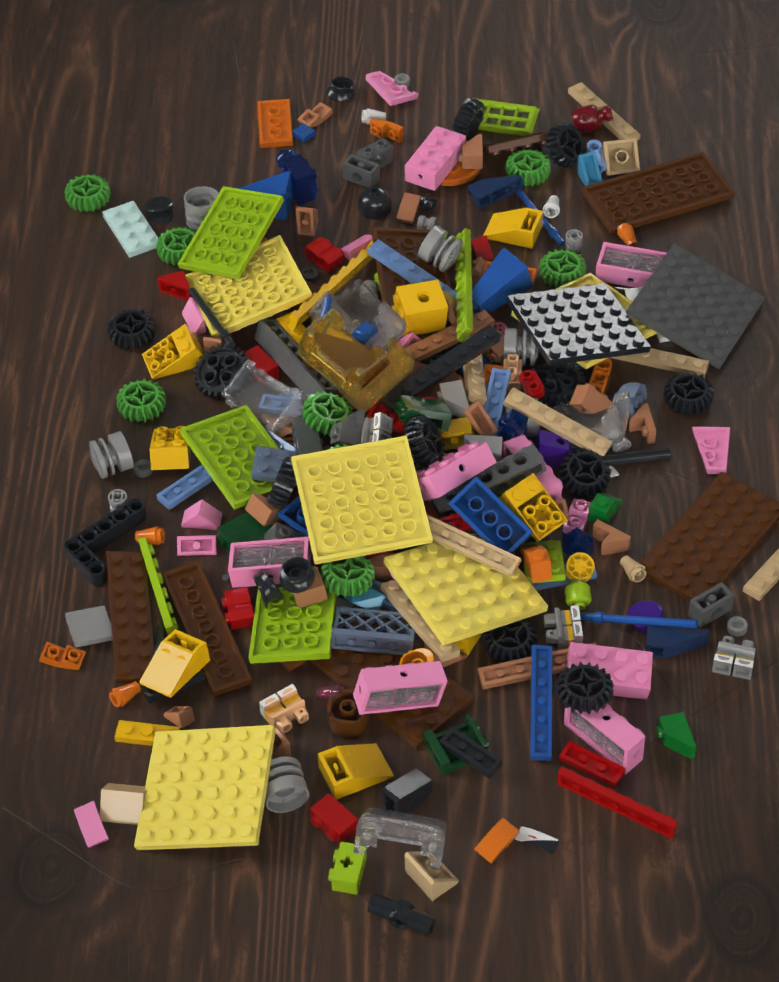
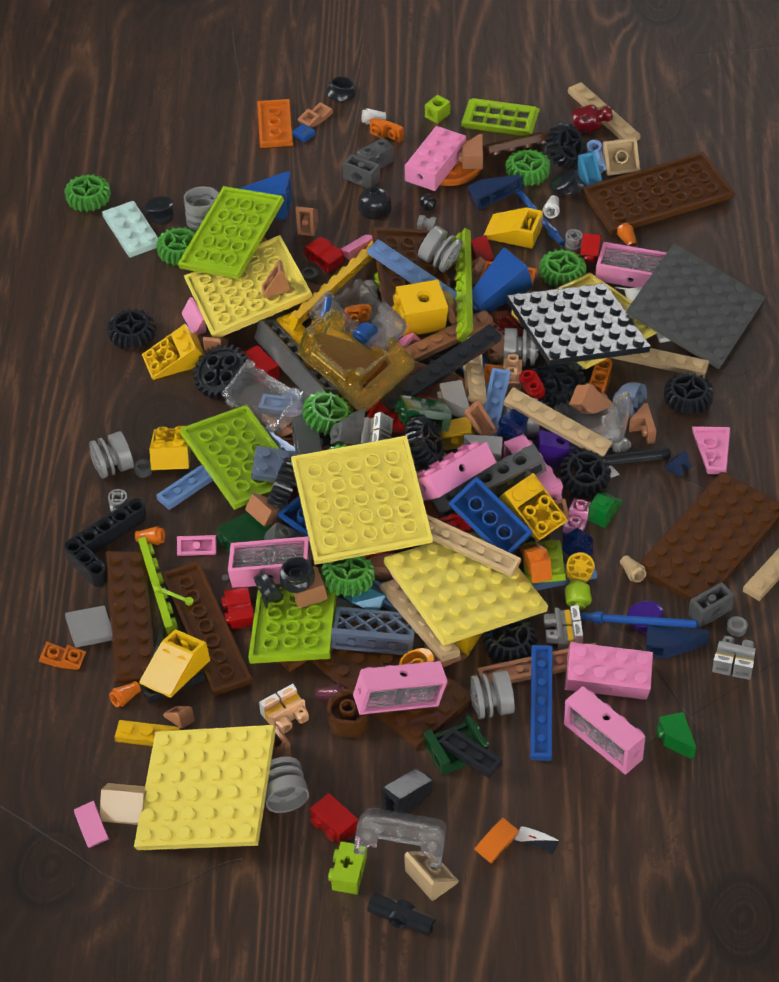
bright green gear [116,378,166,423] -> none
red slope [157,271,191,301] -> none
bright pink slope [181,500,223,530] -> none
black bar [189,287,236,349] -> none
clear blue brick [276,148,318,205] -> none
yellow slope [318,743,394,800] -> none
bright pink wing [365,71,418,106] -> none
light grey tile [394,73,410,87] -> none
nougat slope [396,192,421,225] -> none
black gear [452,98,484,141] -> none
black gear [556,661,614,715] -> none
red plate [557,767,678,839] -> none
red plate [559,741,626,788] -> none
nougat slope [592,519,631,555] -> none
none -> lime hinge [154,584,193,606]
none -> nougat slope [262,260,291,298]
none -> orange slope [341,304,372,326]
none -> lime brick [425,95,450,124]
none -> light grey wheel [470,670,515,719]
none -> clear red slope [492,311,524,337]
none -> black piece [550,169,583,196]
none -> red brick [580,233,602,263]
none -> dark blue tile [664,451,692,477]

